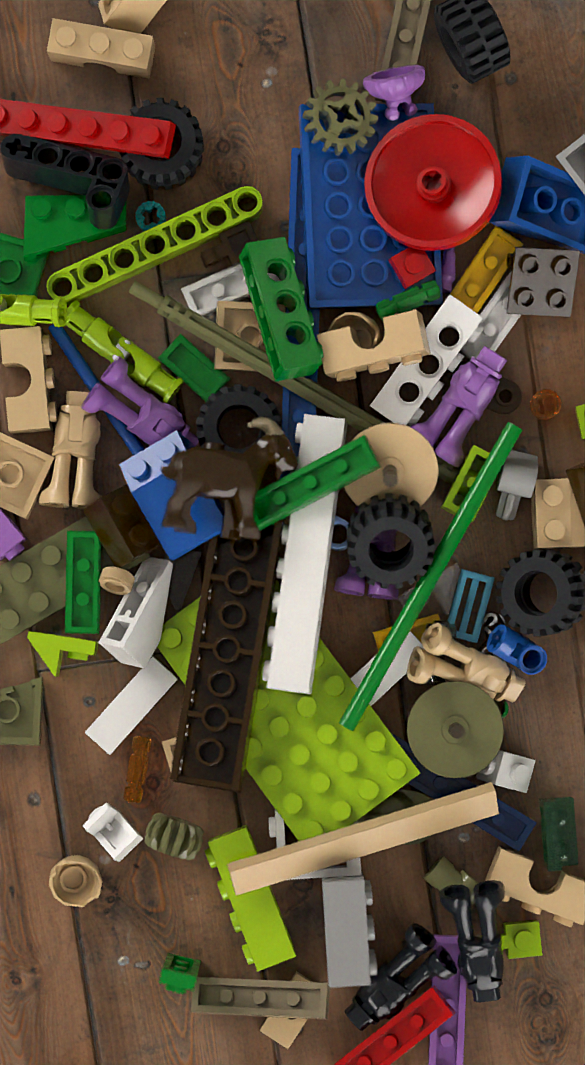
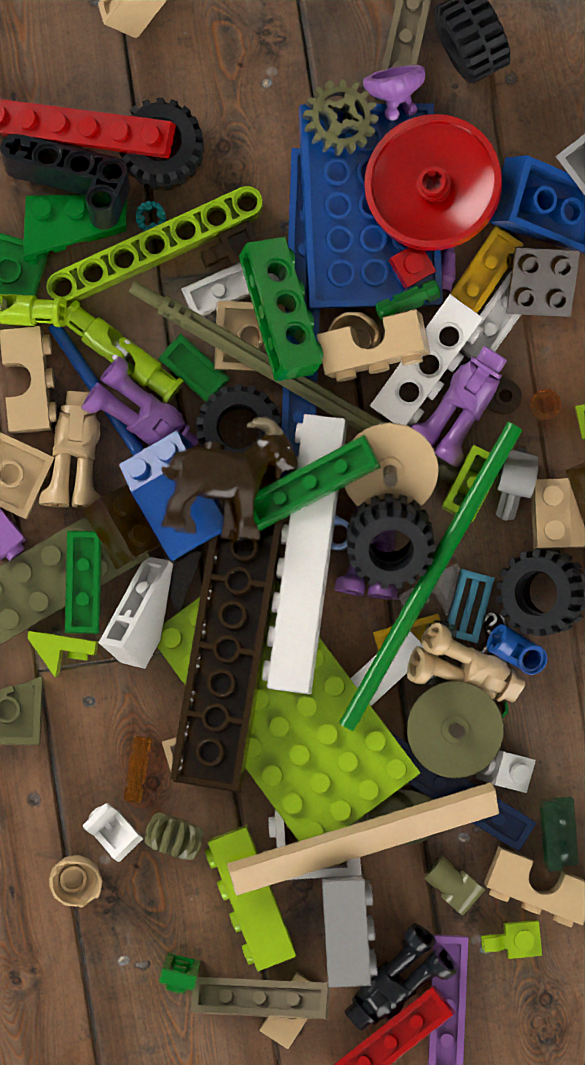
tan arch [47,18,155,79] -> none
white tile [85,656,178,755] -> none
tan tile [99,567,135,595] -> none
black piece [439,880,505,1003] -> none

